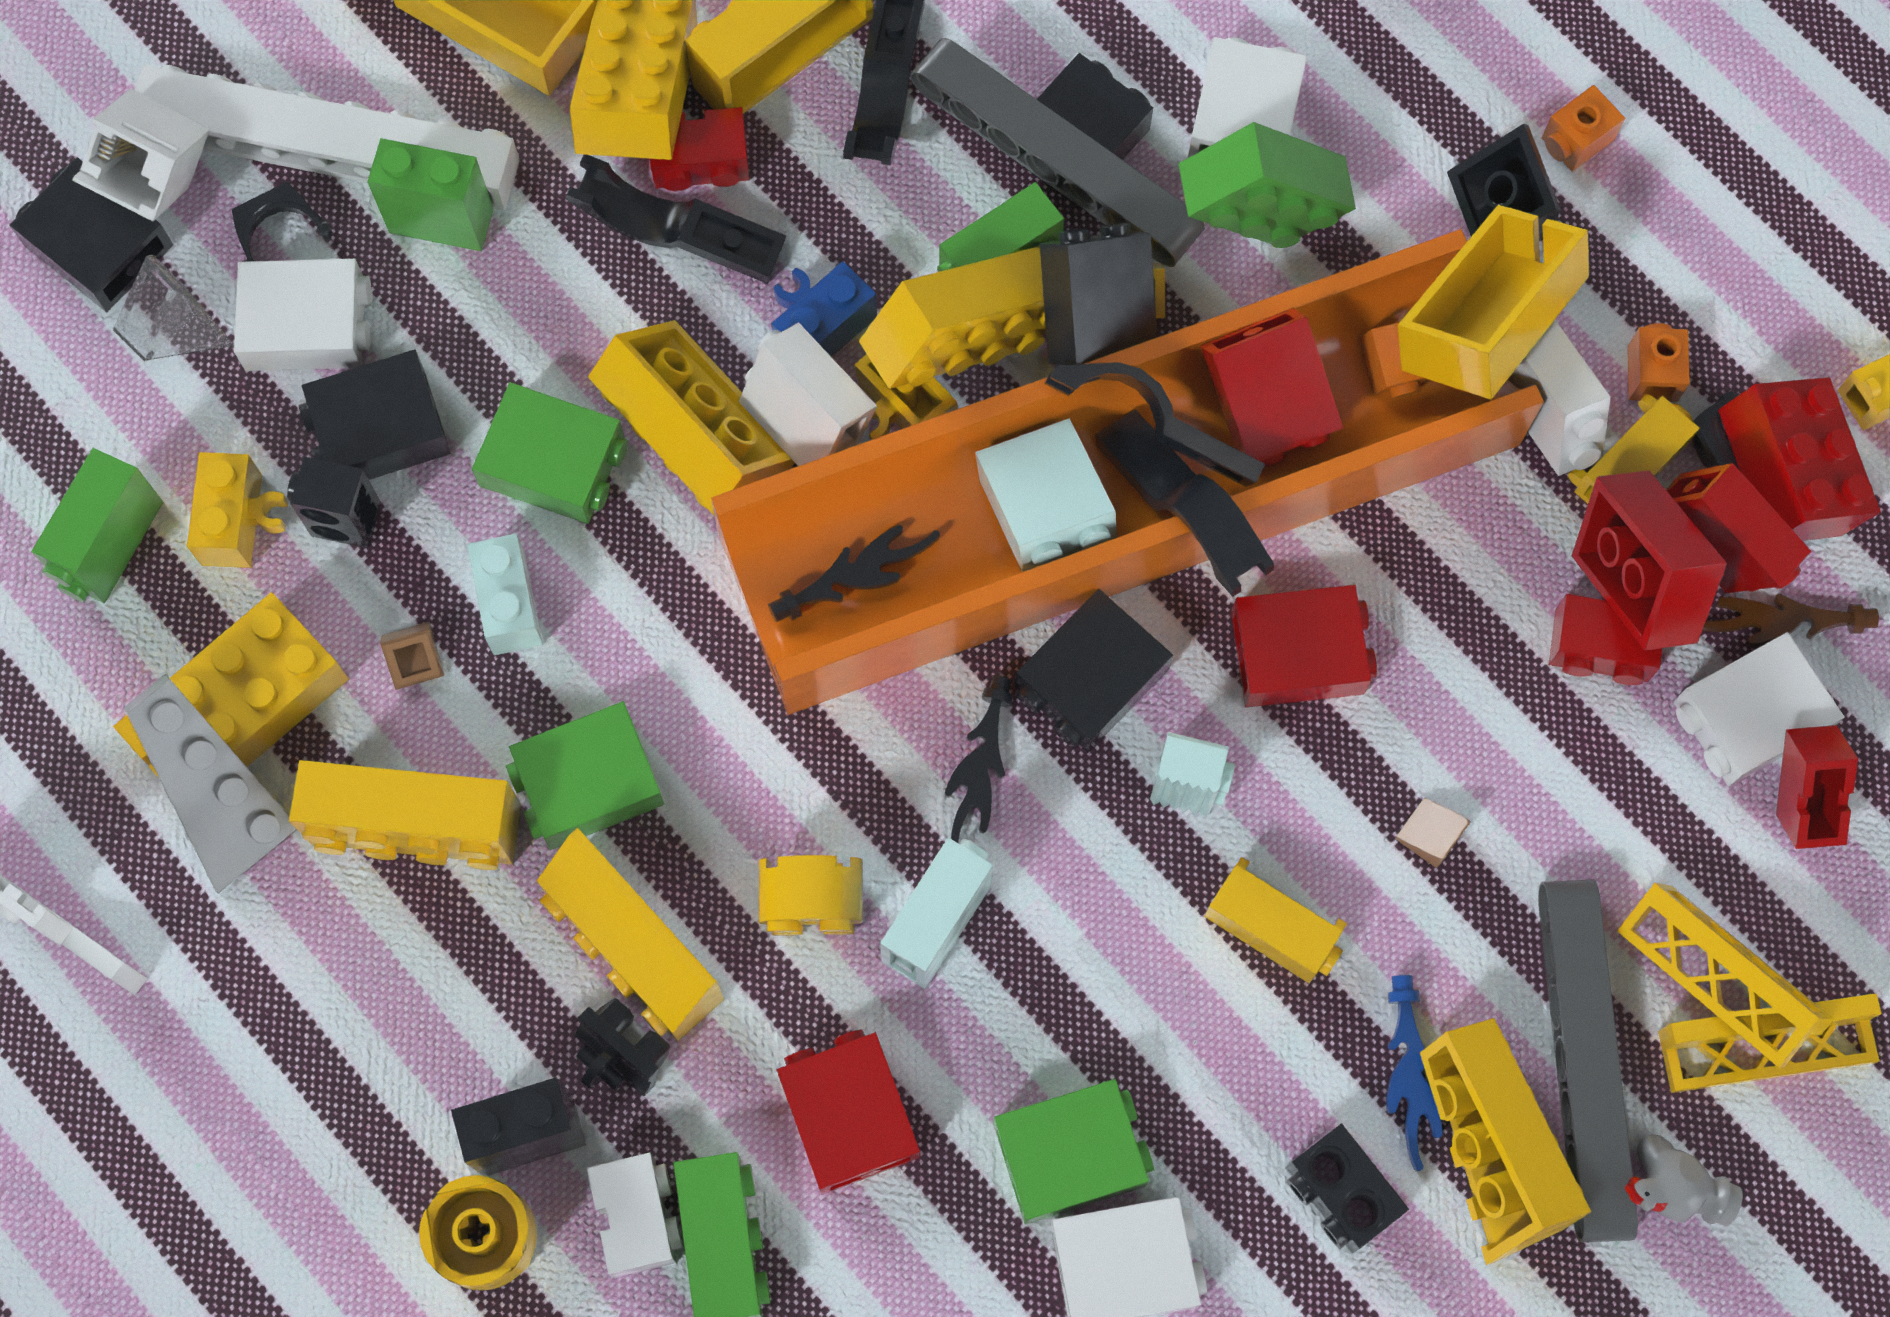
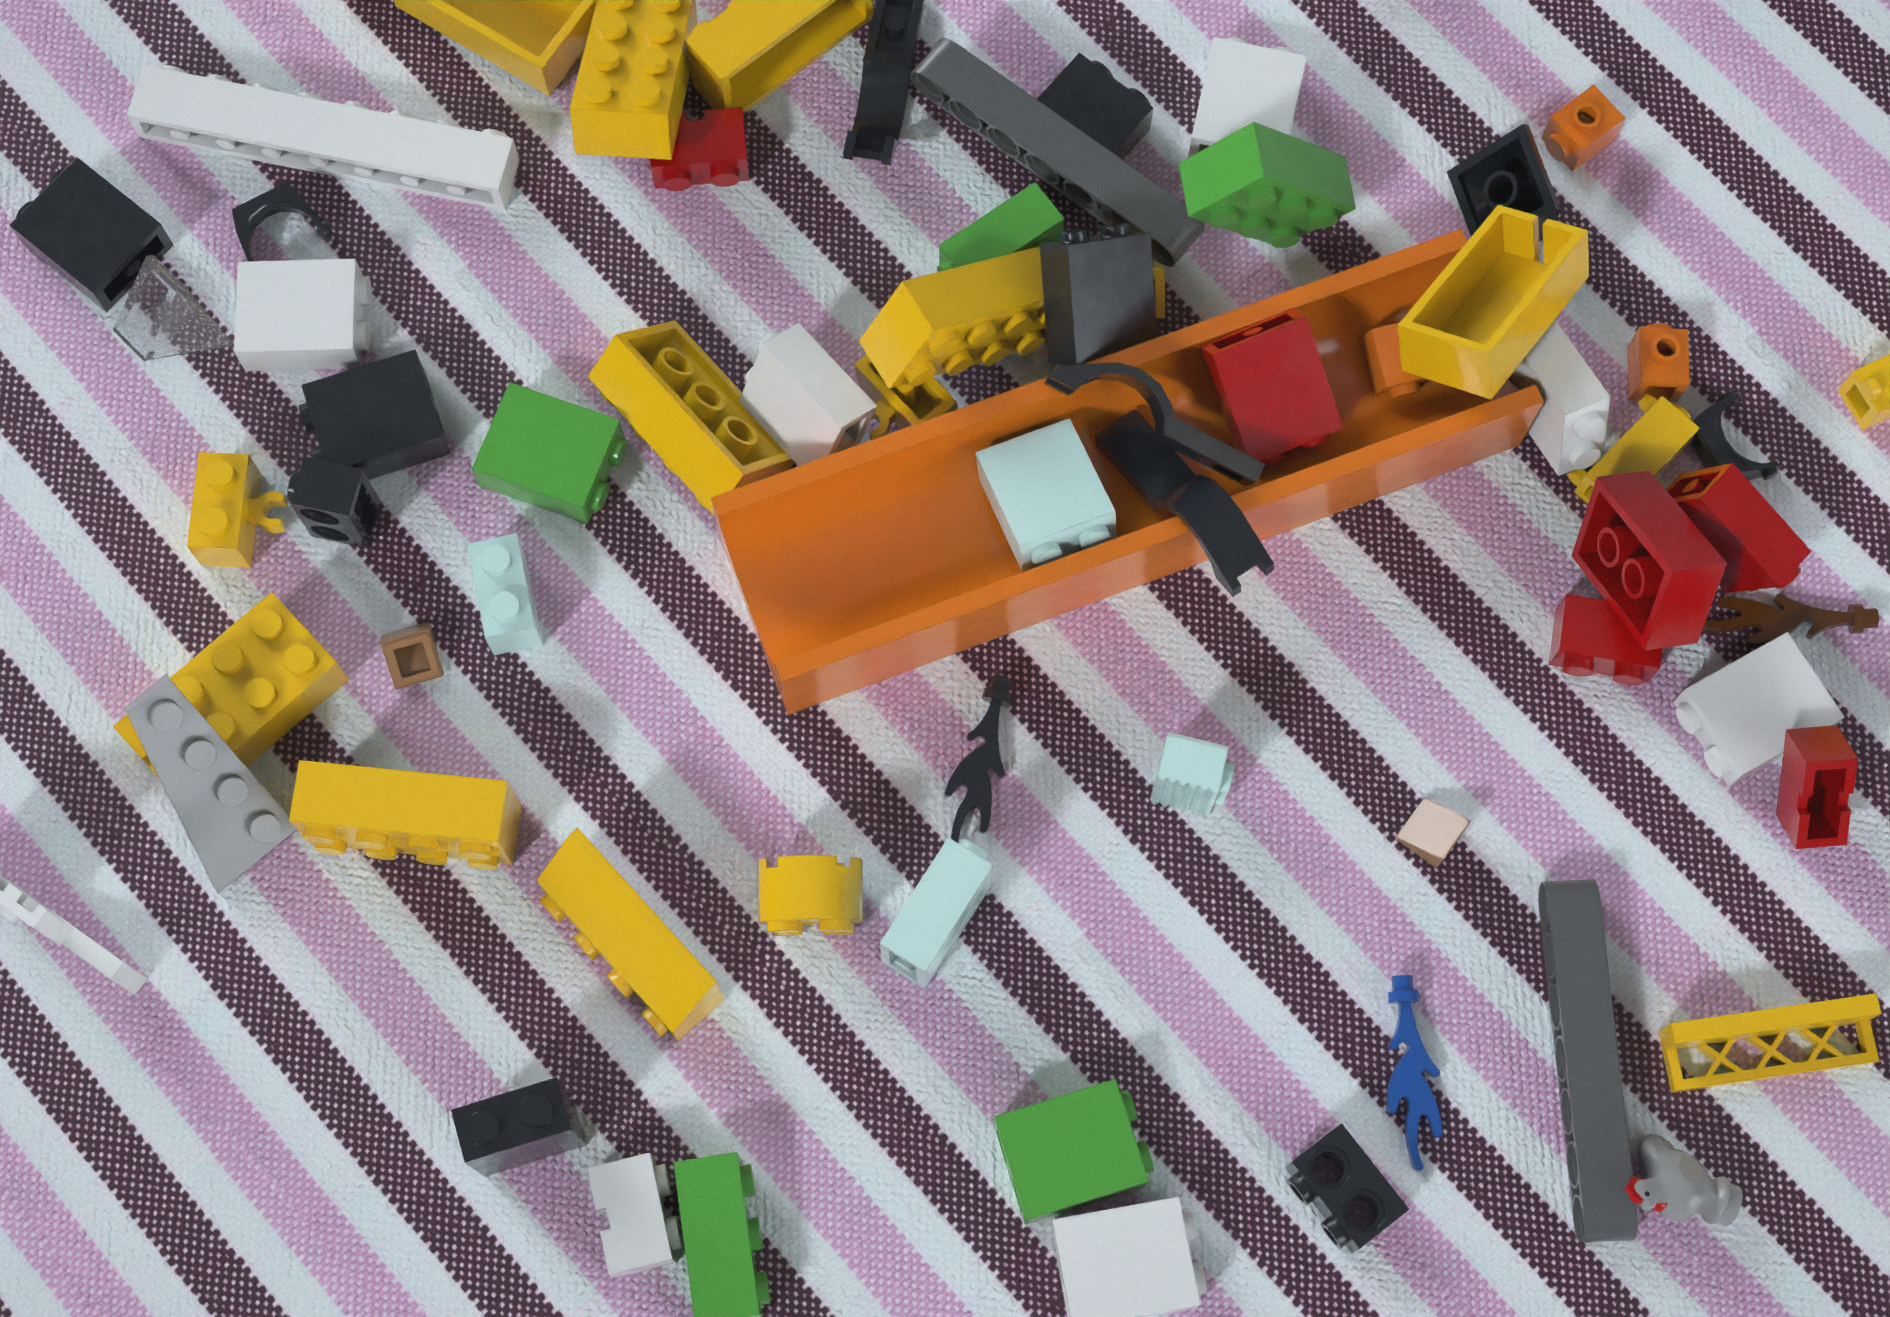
bright green brick [31,448,164,604] -> none
white piece [72,88,210,221] -> none
bright green brick [367,138,494,252] -> none
yellow brick [419,1175,537,1290] -> none
bright green brick [505,701,665,850] -> none
black piece [566,154,786,284] -> none
black hips [575,998,670,1096] -> none
black piece [768,525,940,622] -> none
blue brick [771,261,877,357] -> none
red brick [776,1029,920,1195] -> none
black brick [1015,589,1174,753] -> none
yellow brick [1204,857,1348,984] -> none
red brick [1231,585,1377,708] -> none
yellow wedge [1420,1018,1592,1265] -> none
yellow fence [1617,883,1834,1068] -> none
red brick [1718,377,1881,541] -> none

